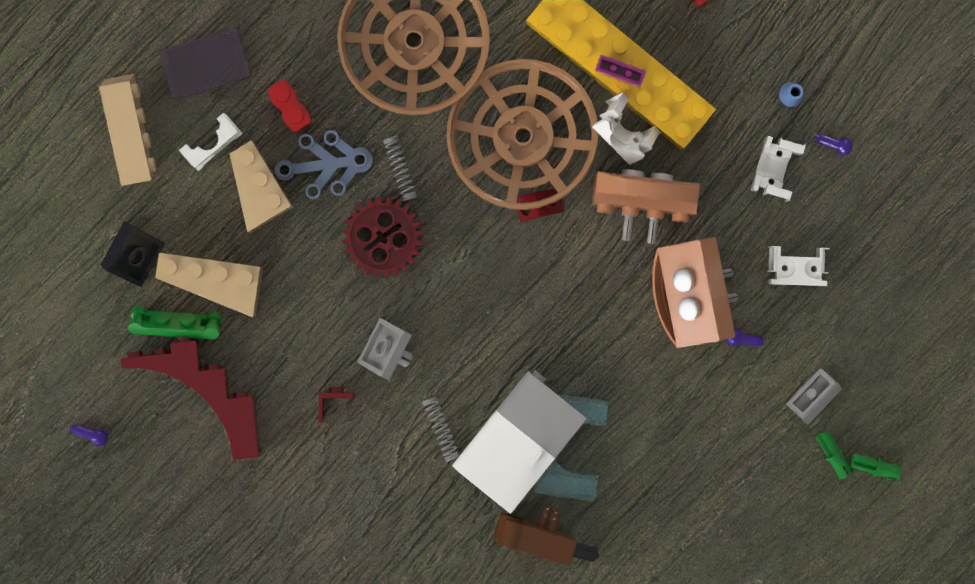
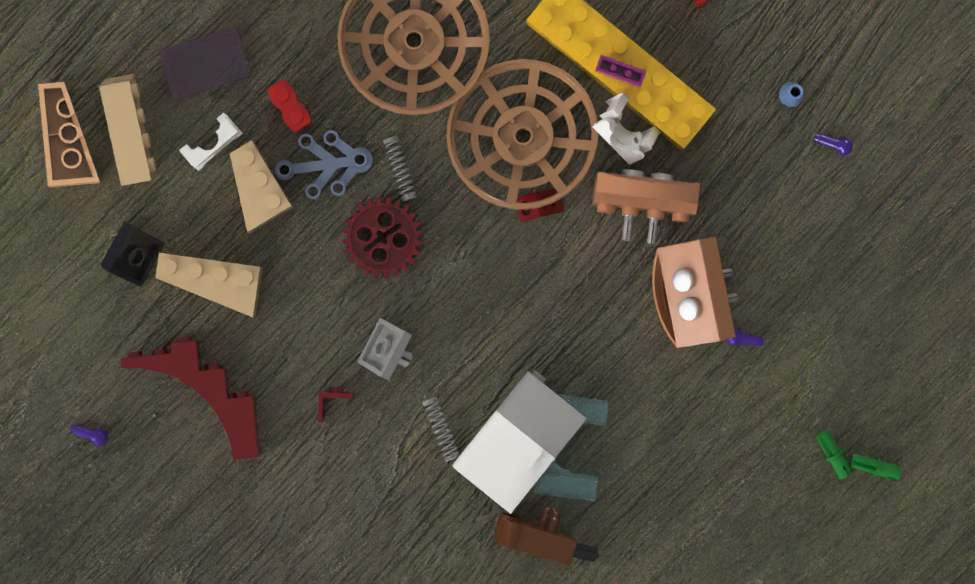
green plate [128,306,222,339] -> none
white piece [751,136,806,202] -> none
white piece [767,246,830,286] -> none
light grey slope [786,368,842,425] -> none
none -> light nougat wedge [38,82,100,187]

